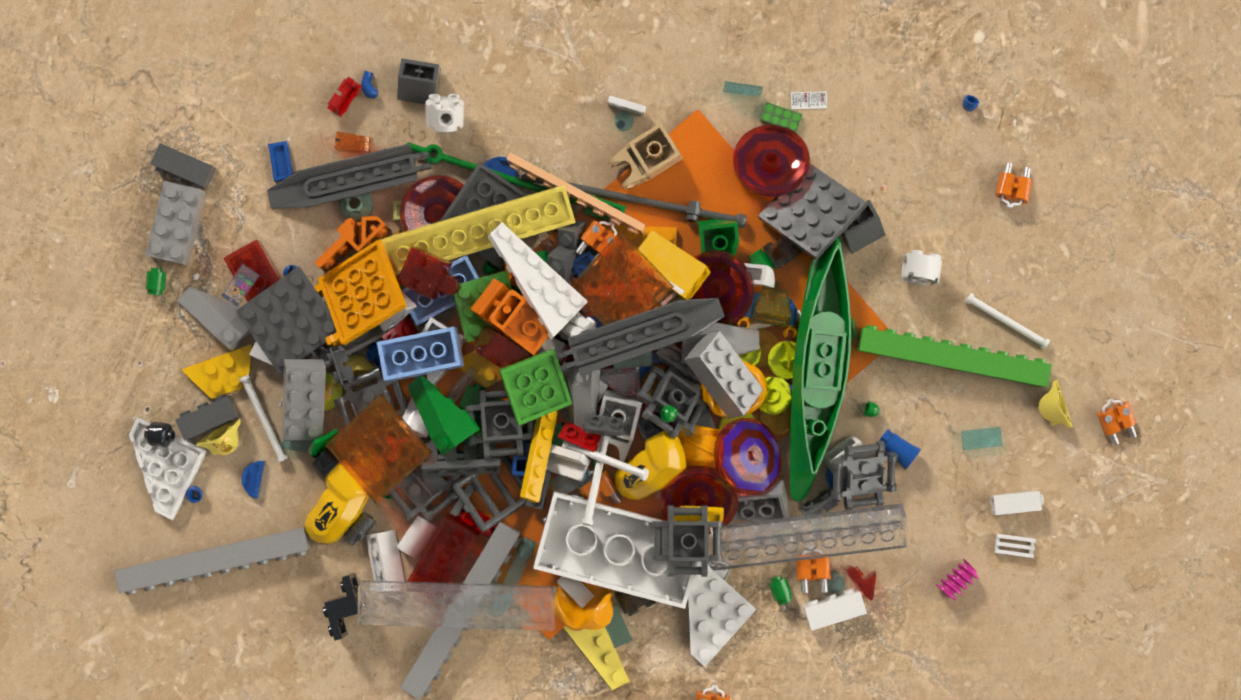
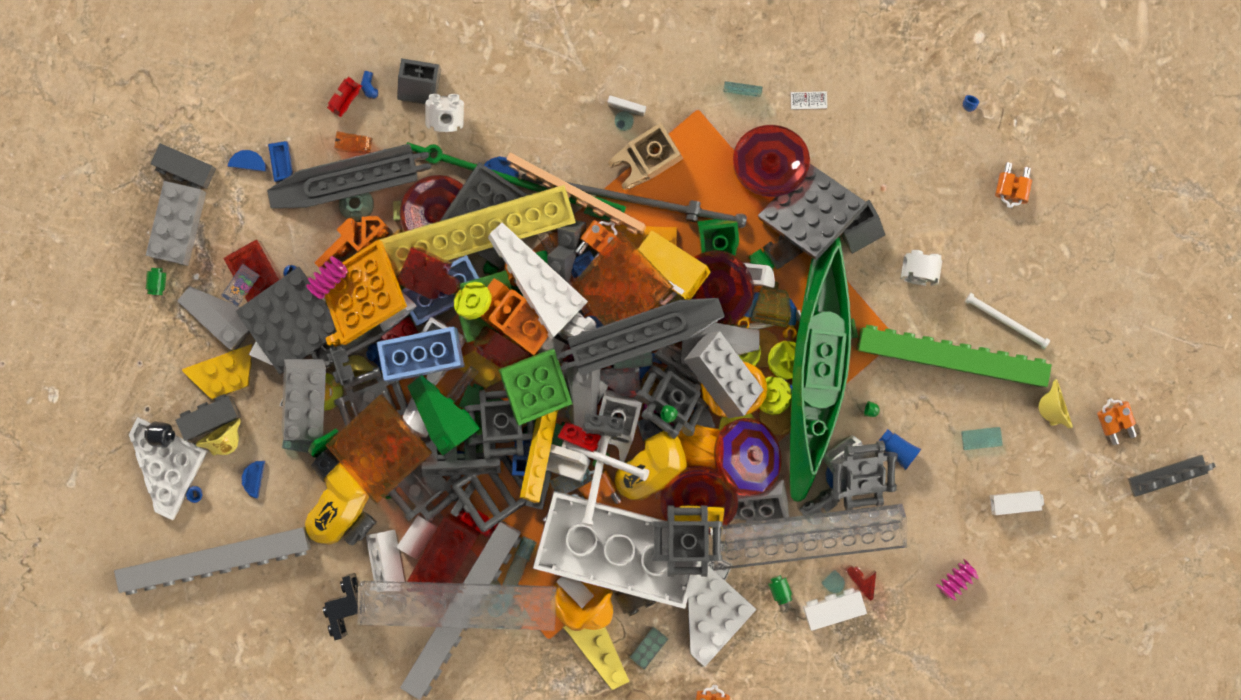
white bar [239,374,288,462] -> none
sand green tile [606,604,632,648] -> none
bright green tile [760,102,802,133] -> none
orange piece [796,547,831,594] -> none
white tile [994,533,1036,558] -> none
none -> blue tile [228,150,266,172]
none -> dark pink piece [306,256,348,299]
none -> neon yellow tile [454,282,492,320]
none -> sand green tile [629,627,668,670]
none -> dark grey fence [1128,455,1216,497]

